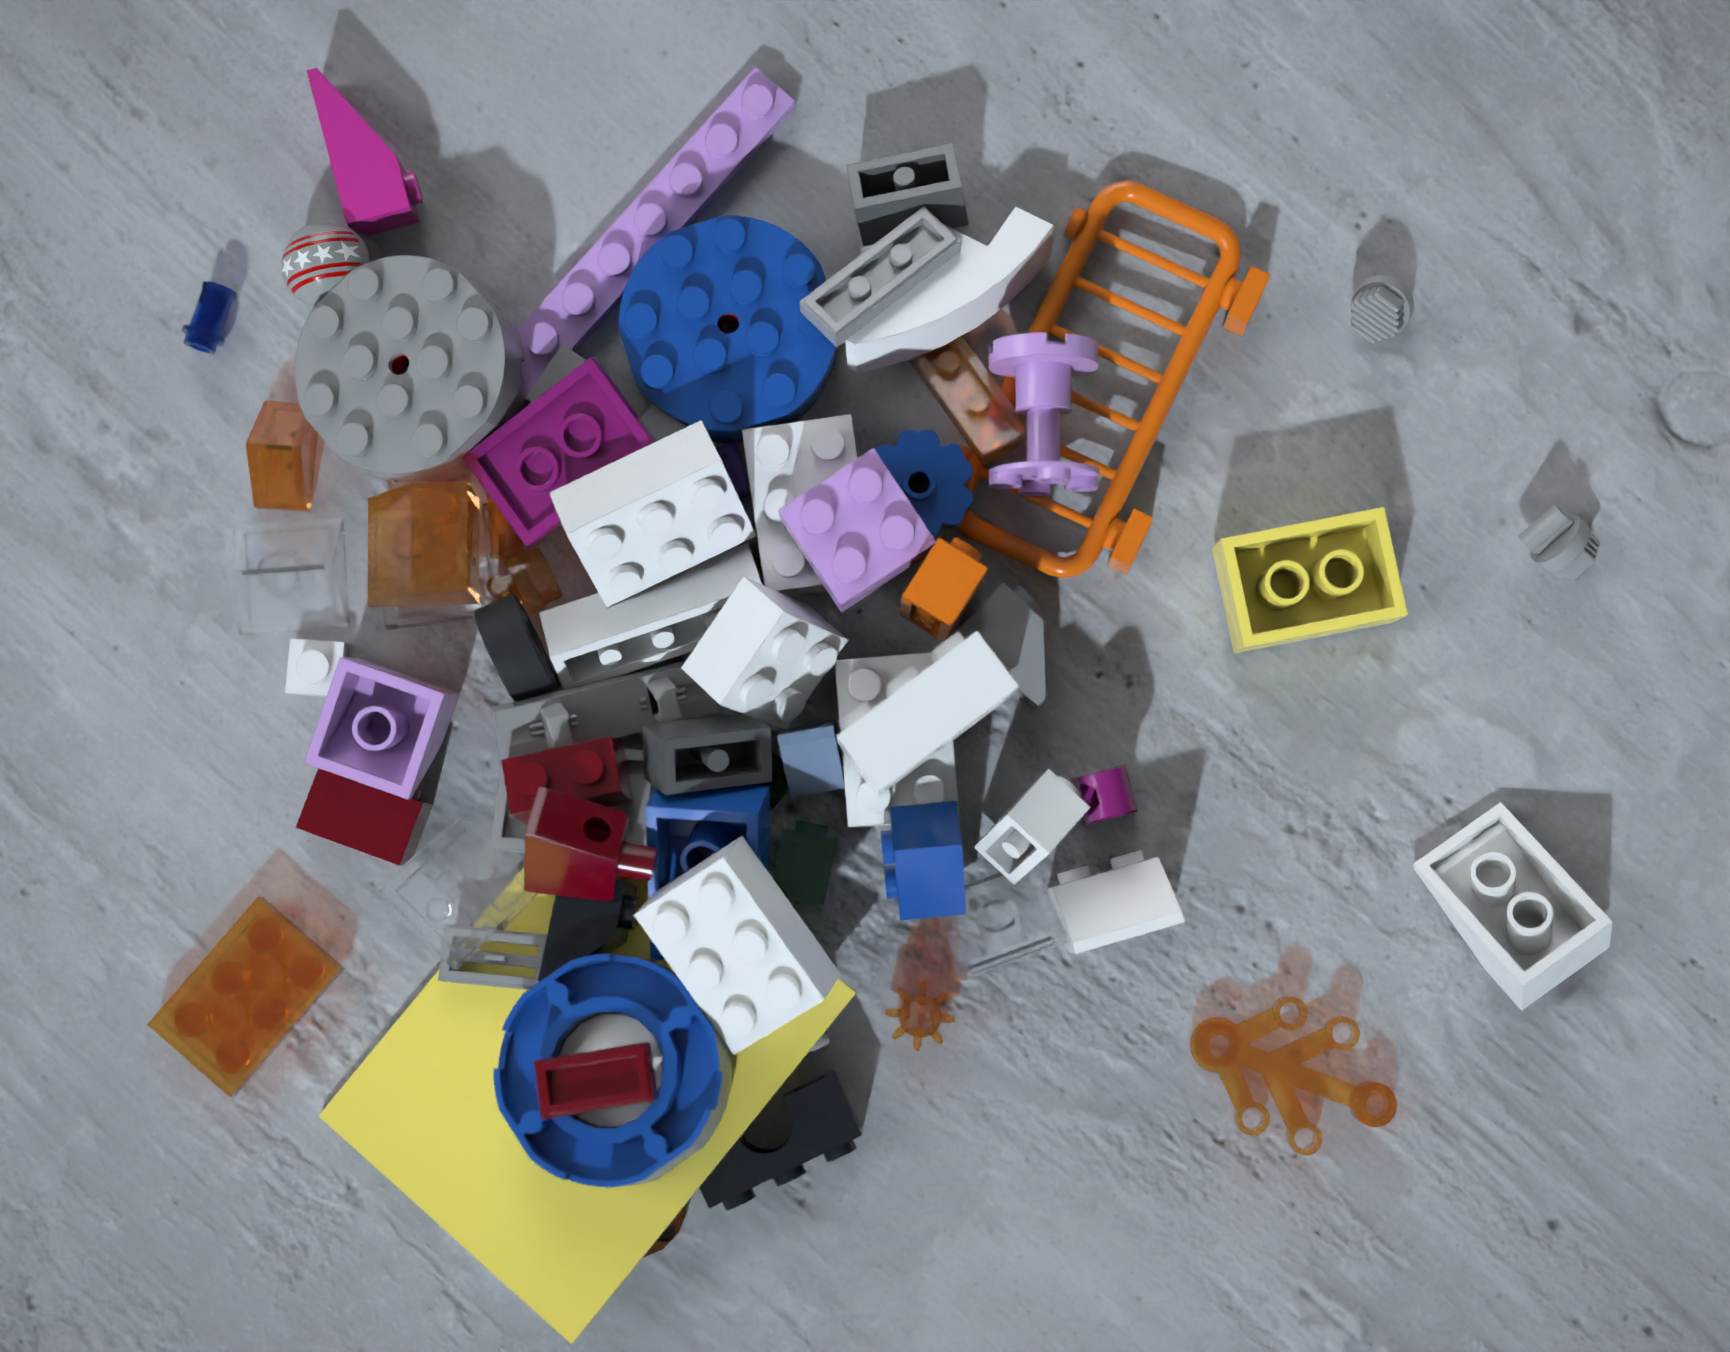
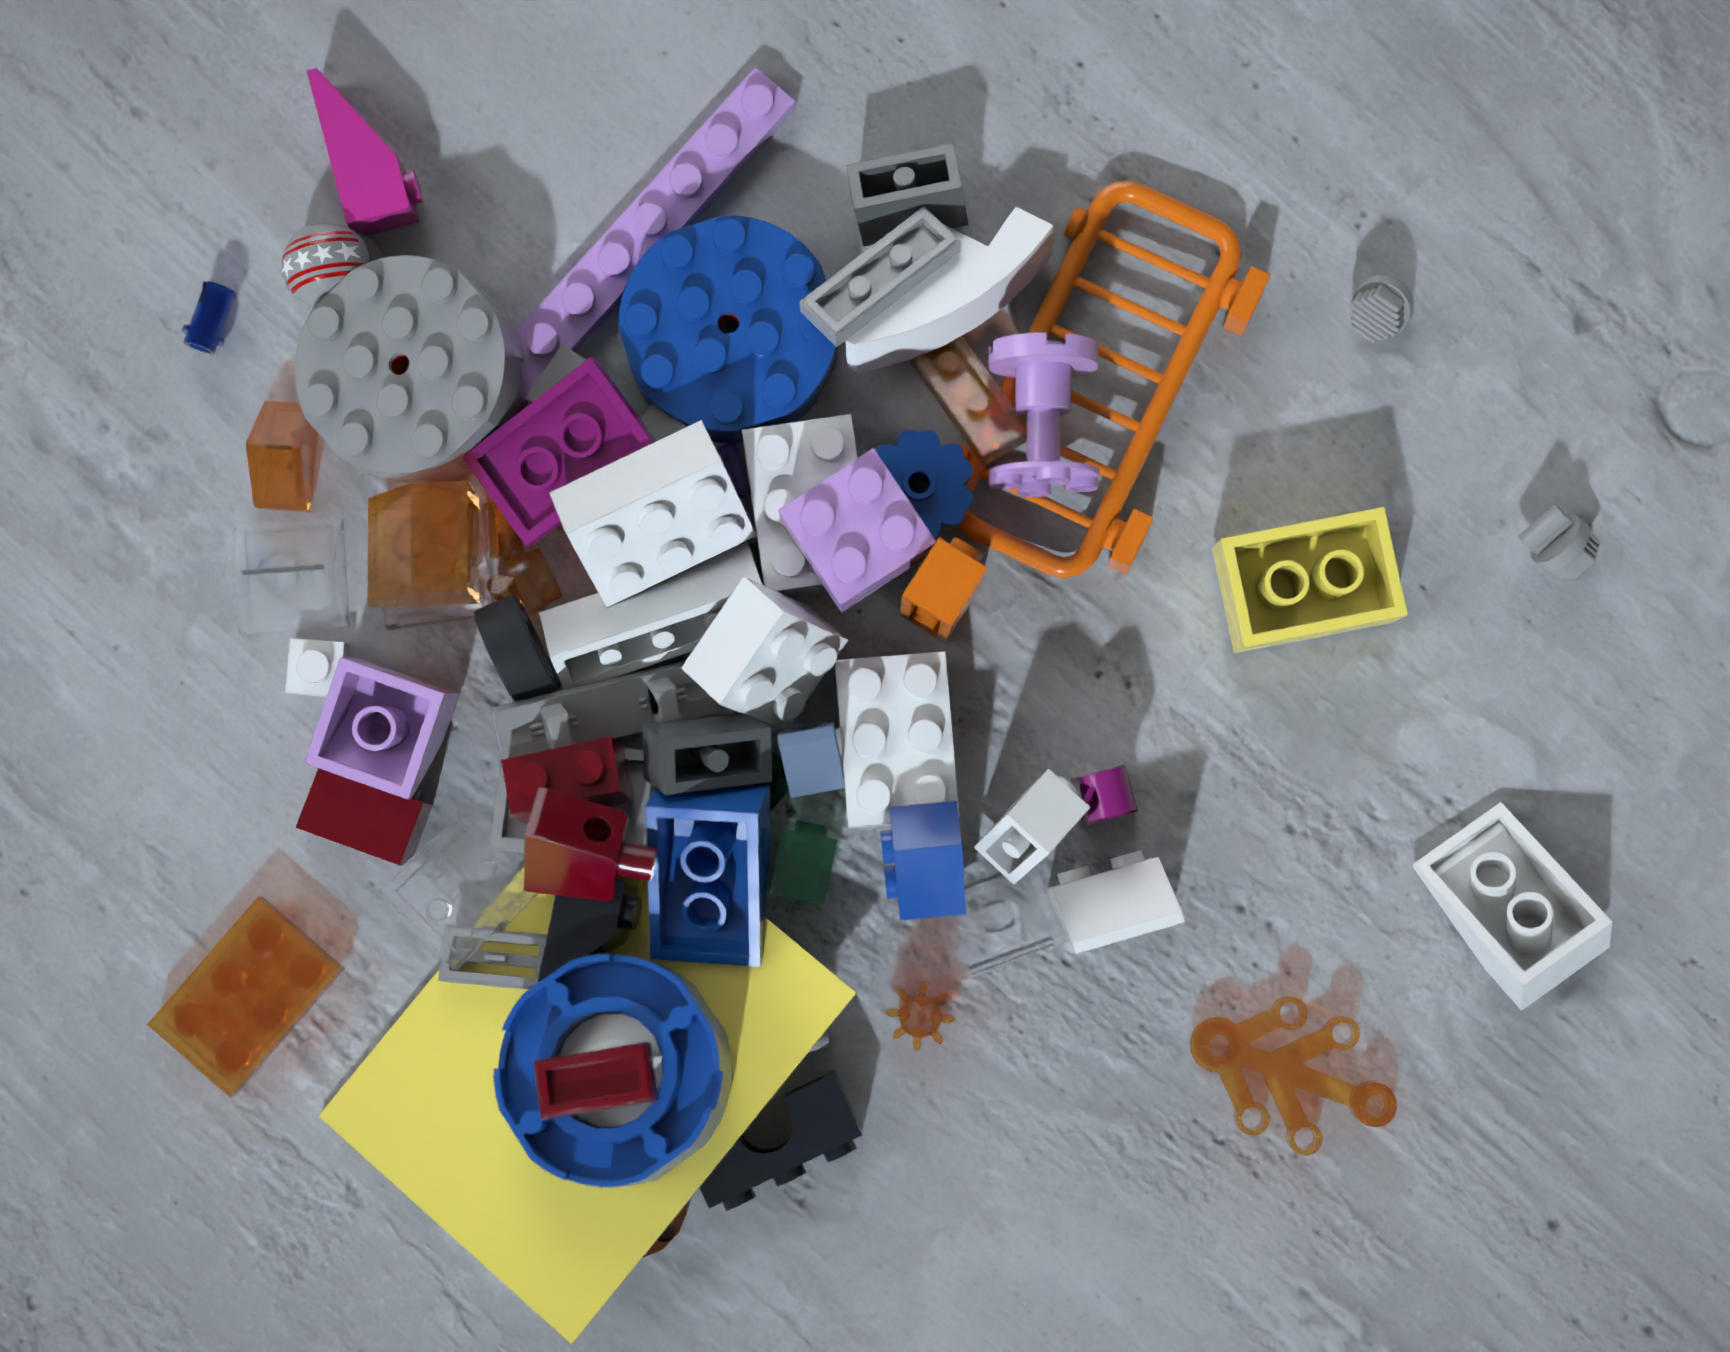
white brick [634,836,840,1055] -> none
white brick [836,631,1019,797] -> none
light grey slope [957,583,1046,710] -> none

